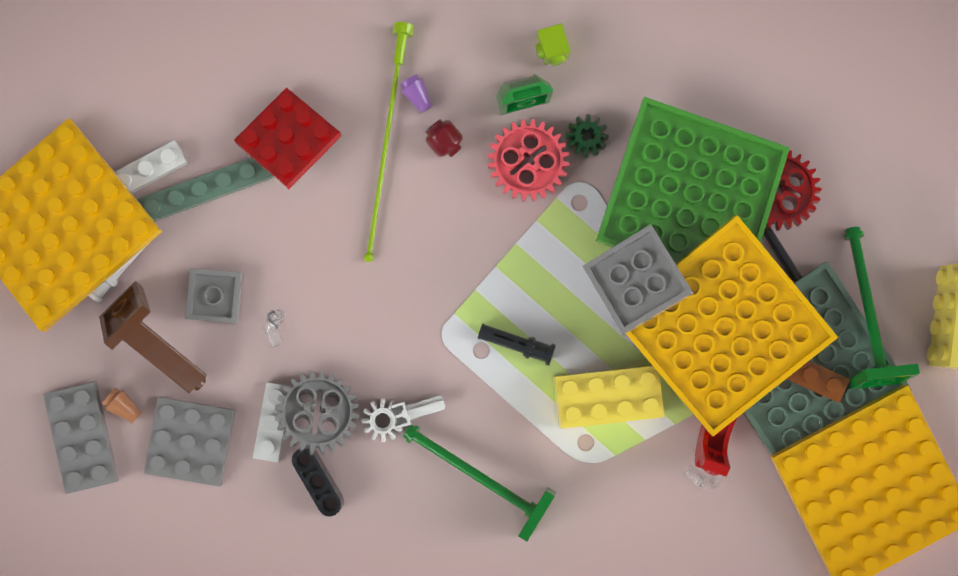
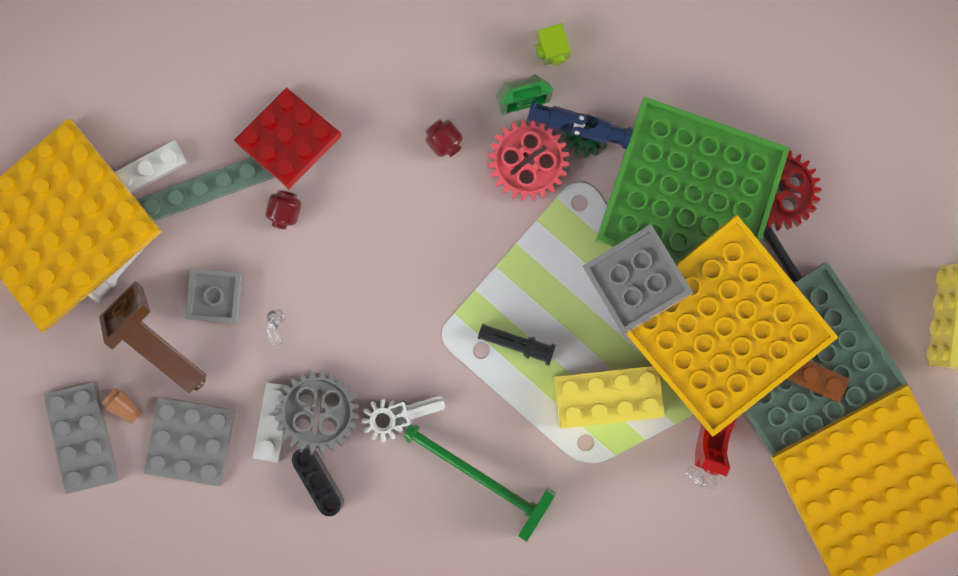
lime piece [364,22,414,262] -> none
medium lavender cone [400,74,433,114] -> none
green tile [844,227,920,390] -> none
none -> dark red head [265,190,301,229]
none -> dark blue piece [527,100,632,149]

